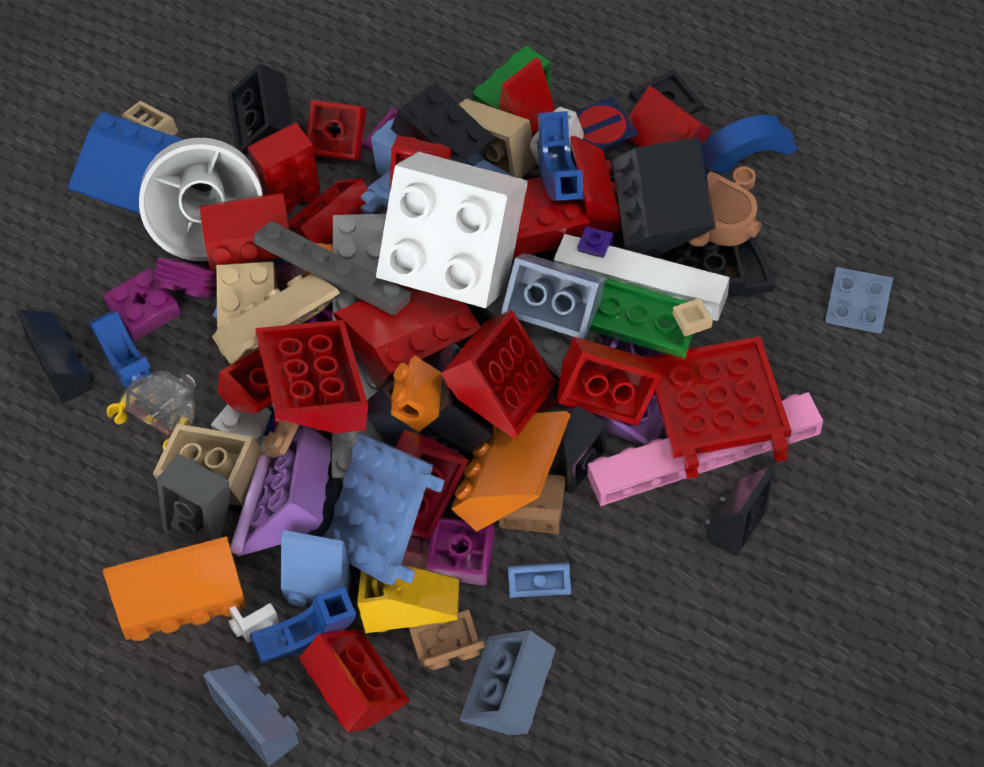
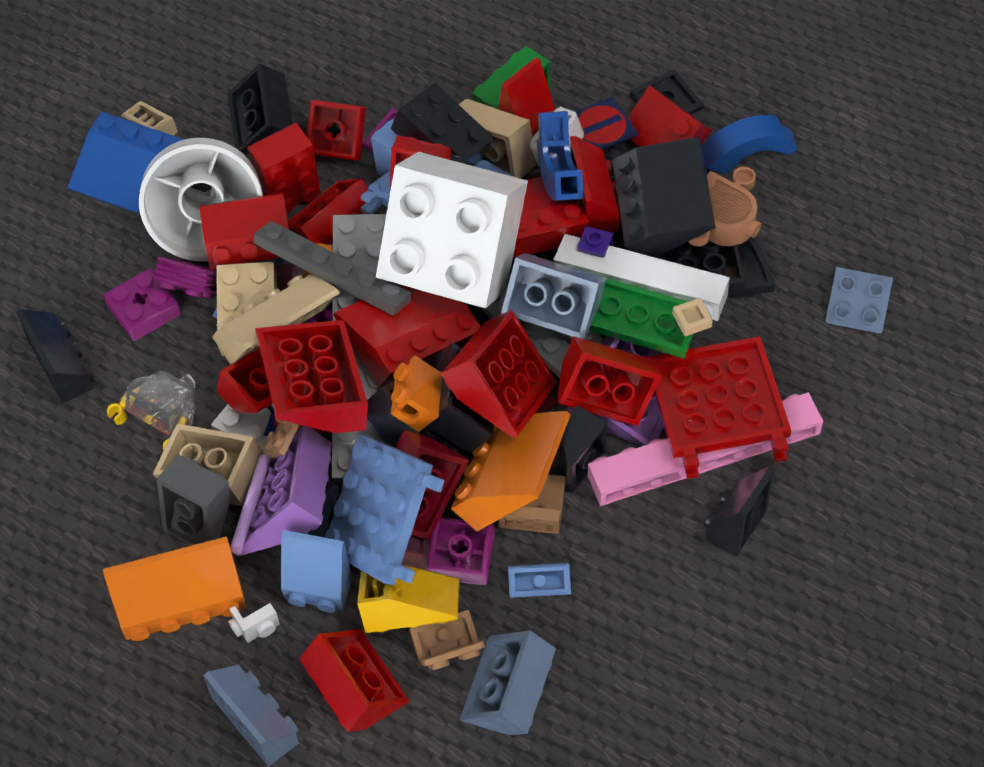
blue arch [87,310,151,388] -> none
blue arch [250,586,356,665] -> none

